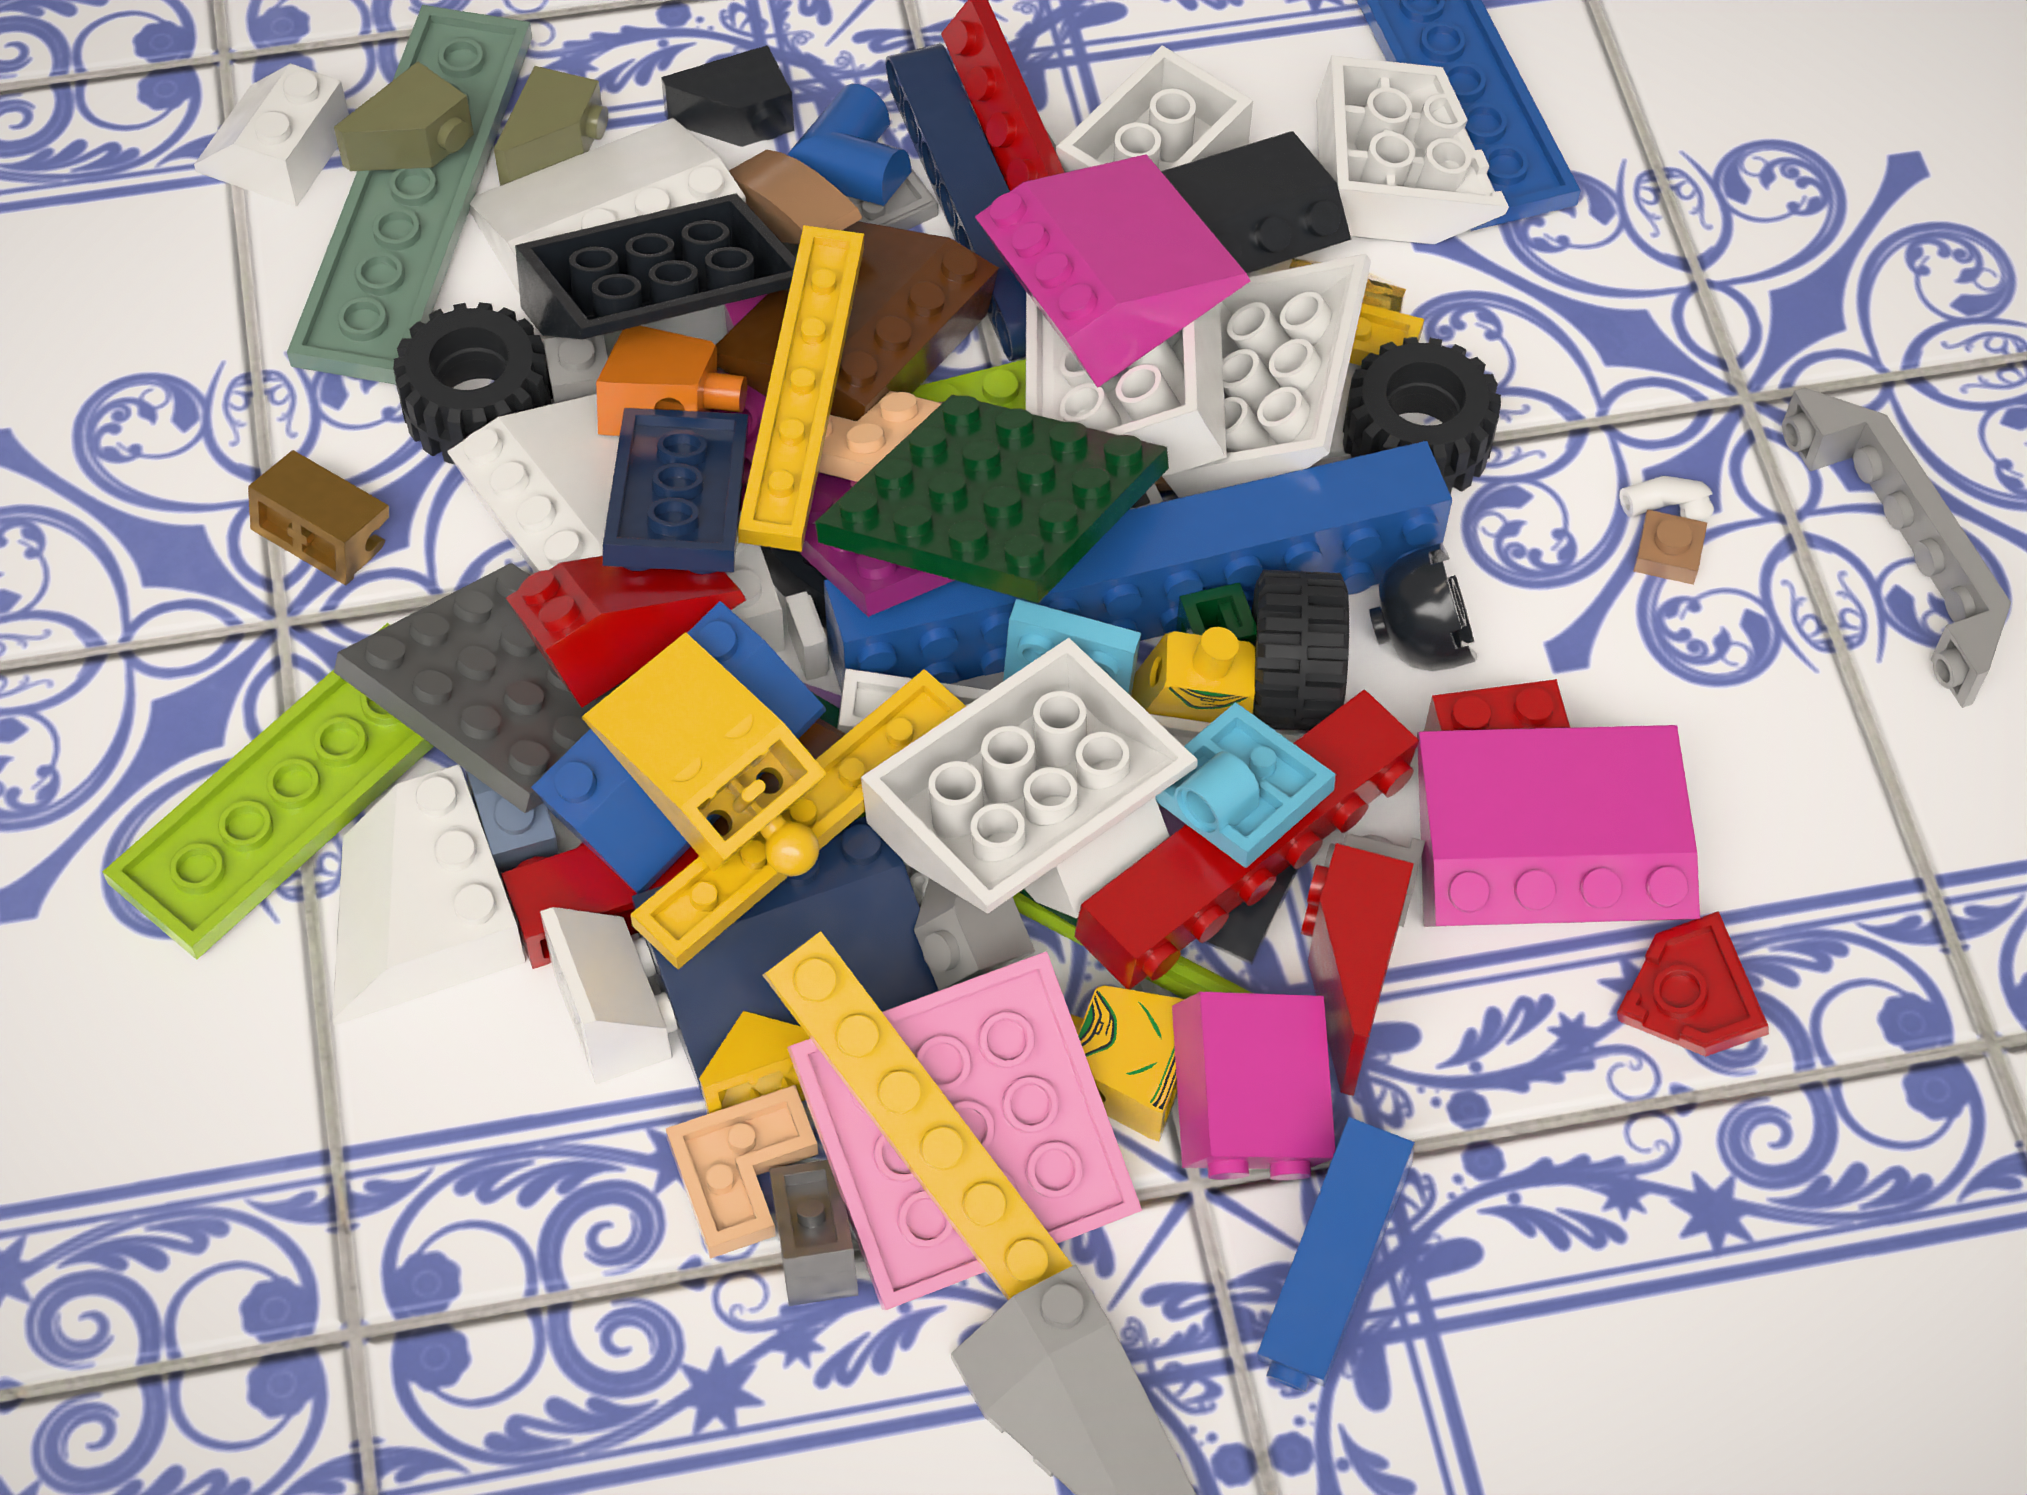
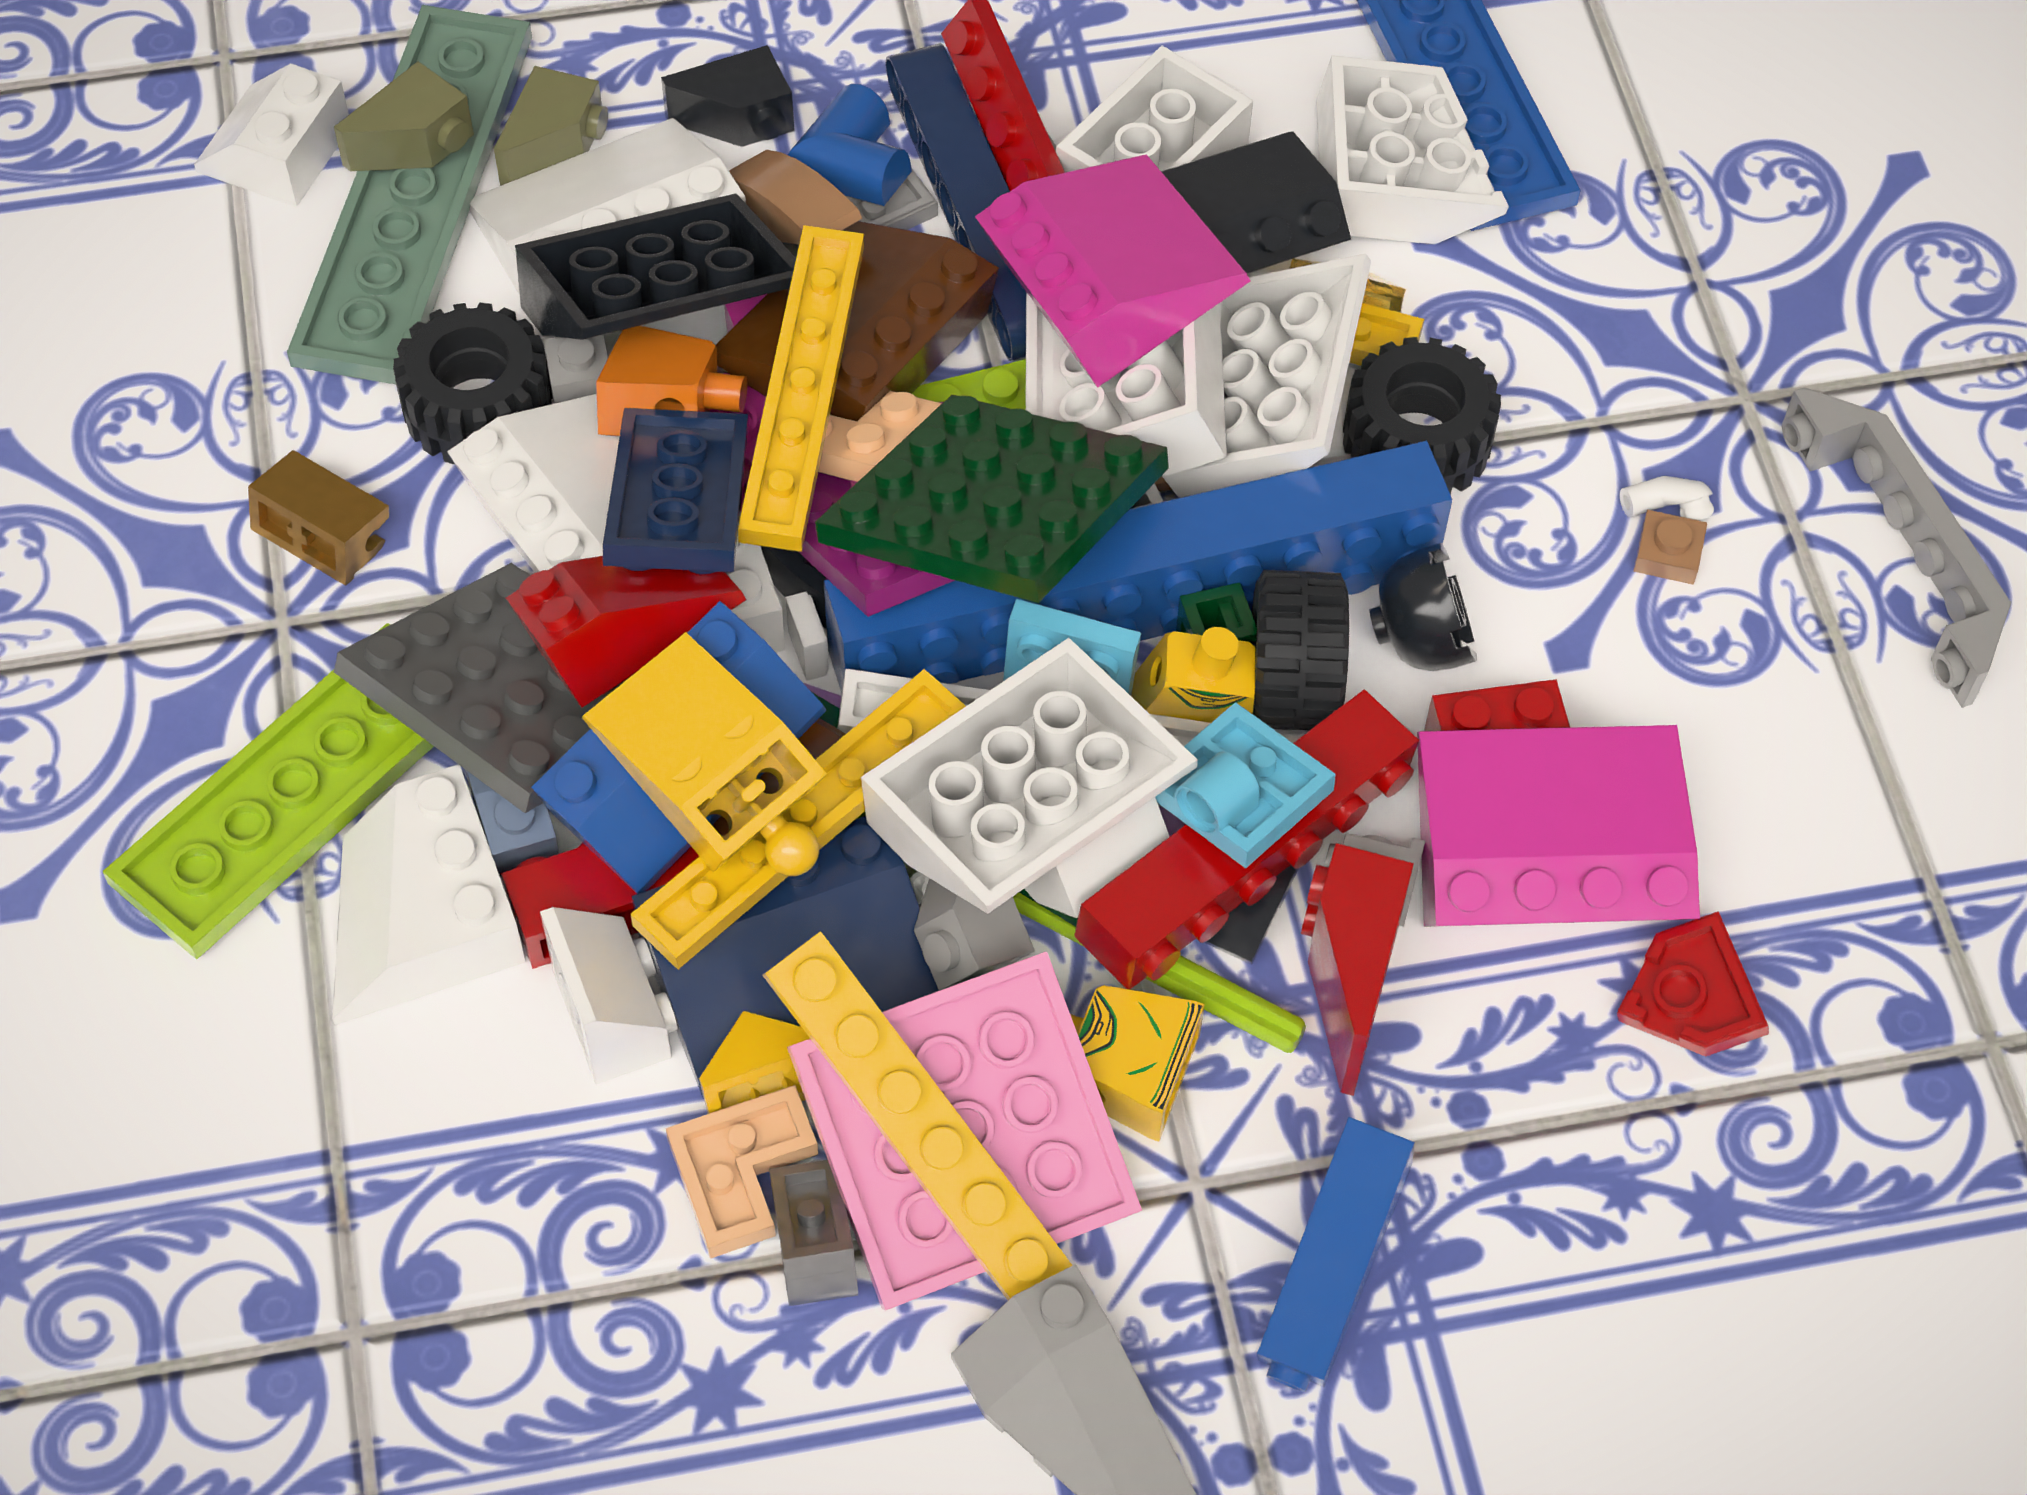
dark pink brick [1172,992,1336,1180] -> none

